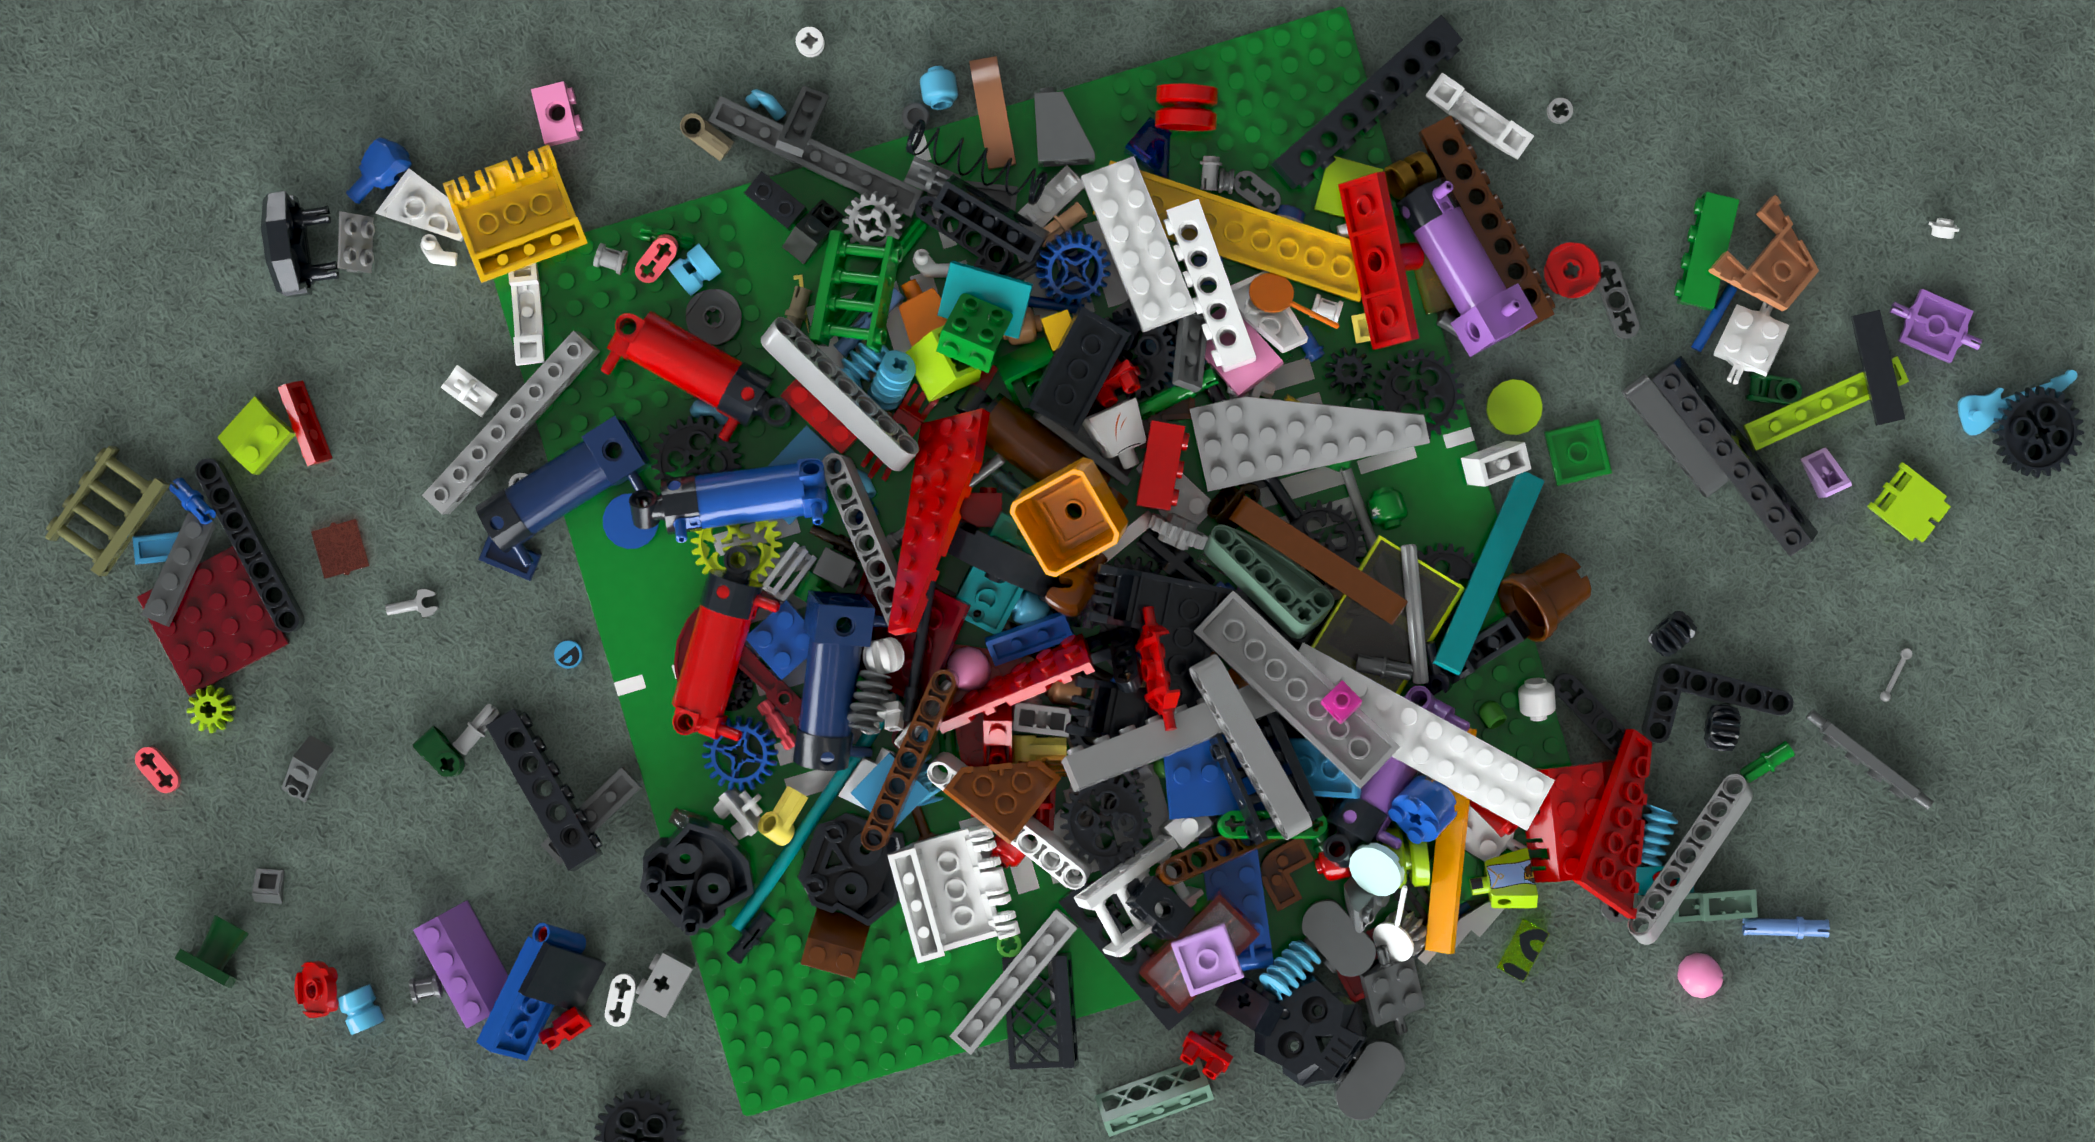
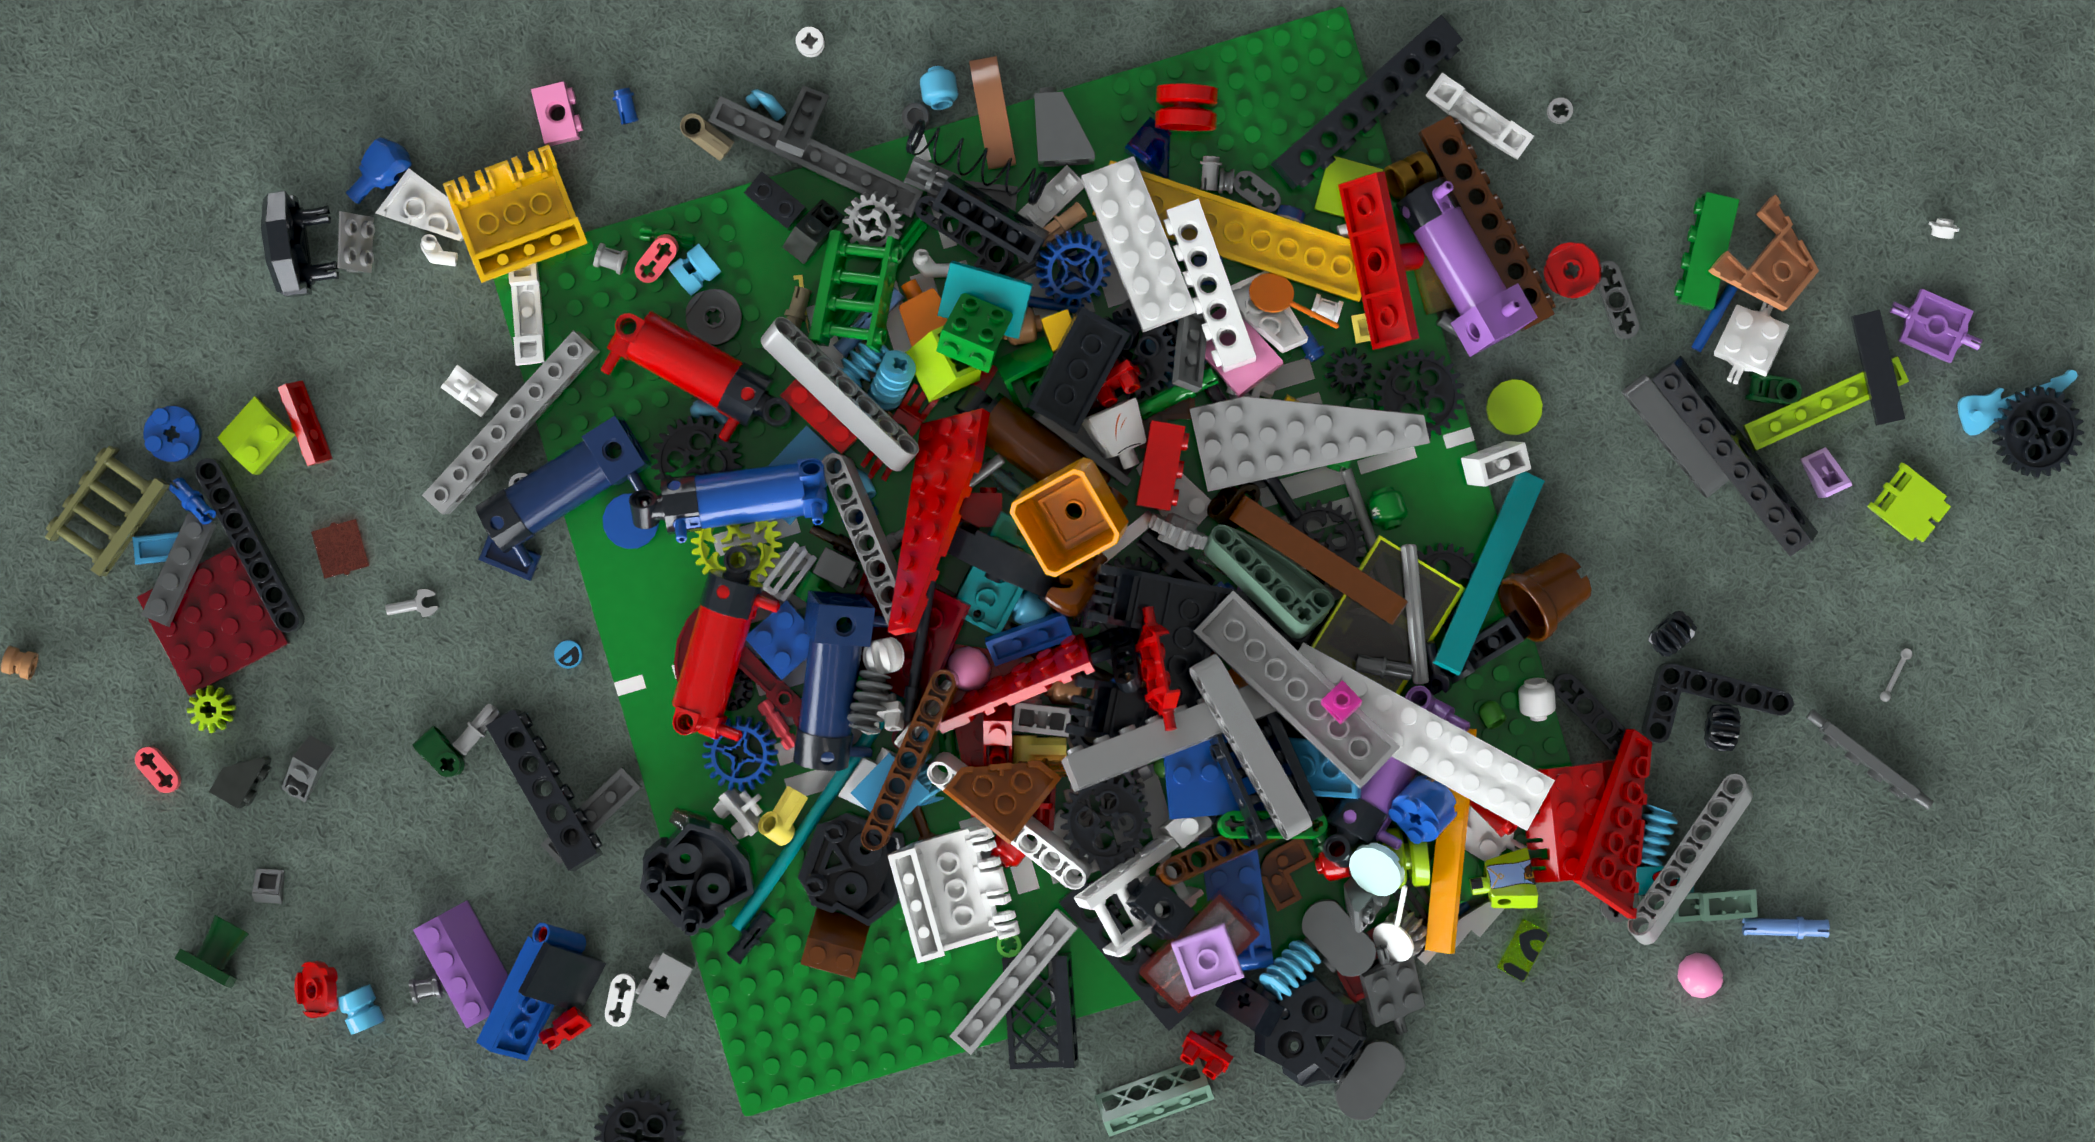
green tile [1544,419,1612,486] -> none
green axle [1740,741,1795,783] -> none
none -> medium nougat wheel [1,646,38,680]
none -> blue plate [143,406,202,462]
none -> pearl dark grey slope [209,756,272,809]
none -> blue pin [612,88,639,125]

